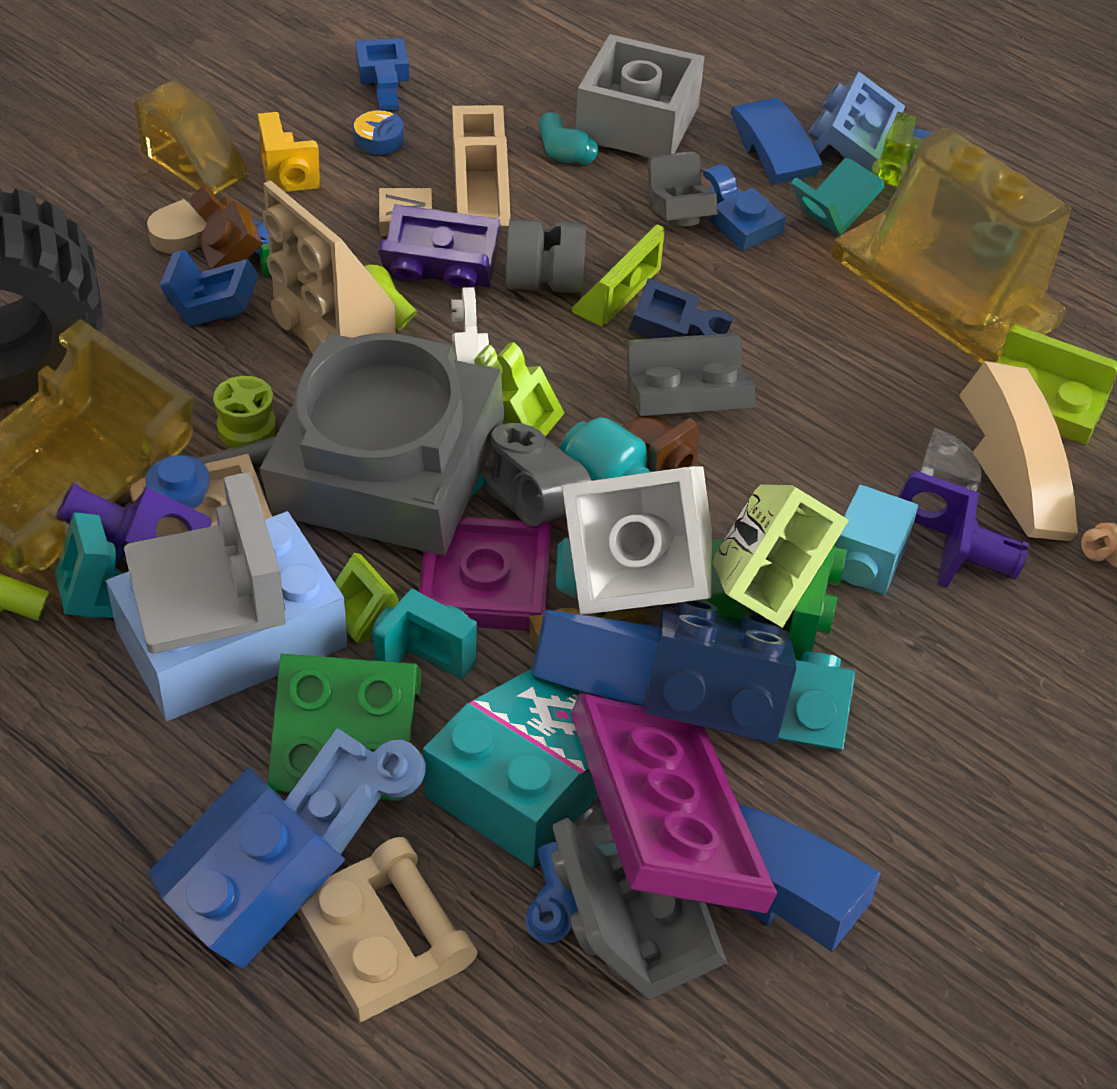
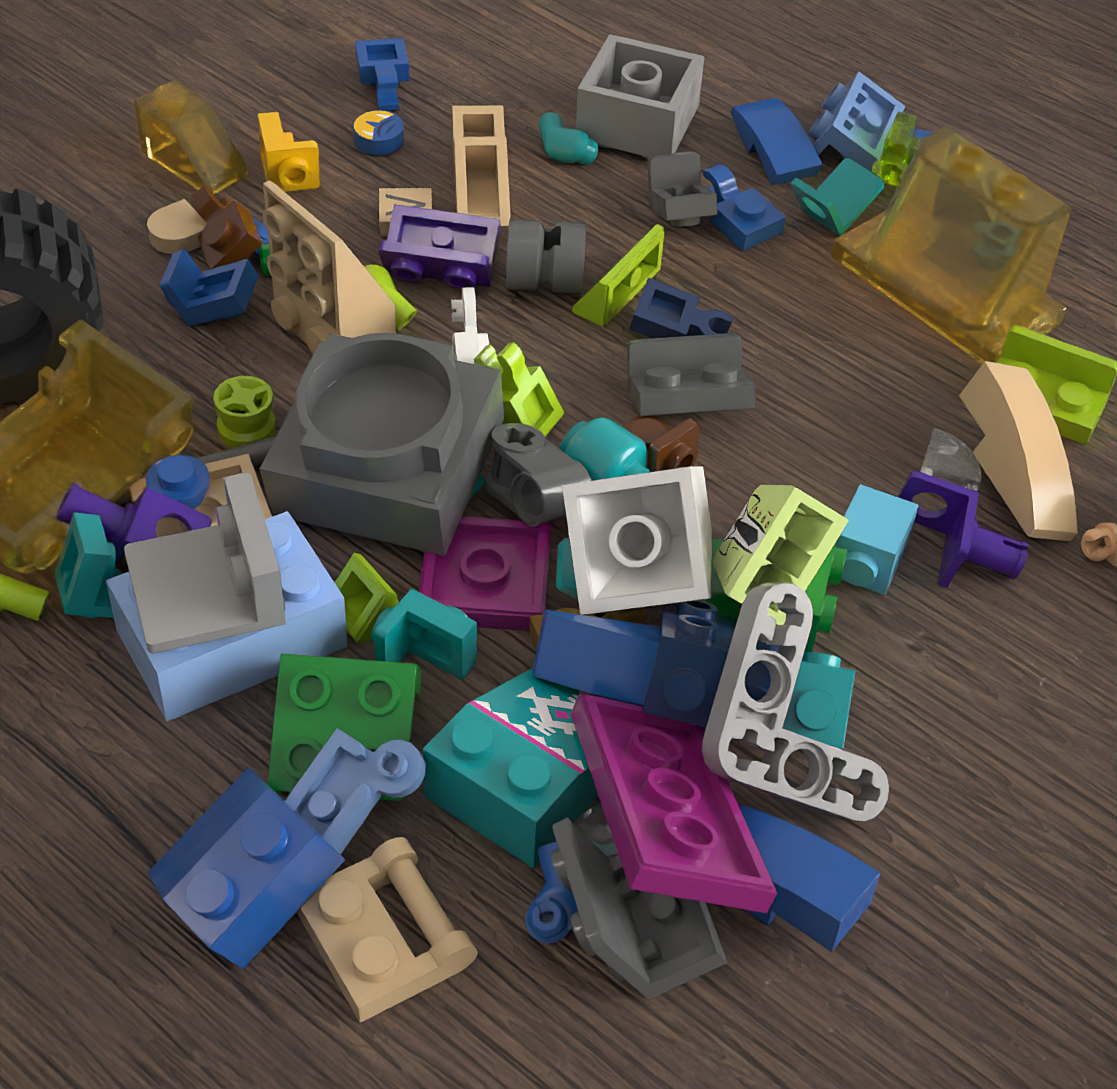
none -> light grey beam [702,583,889,821]

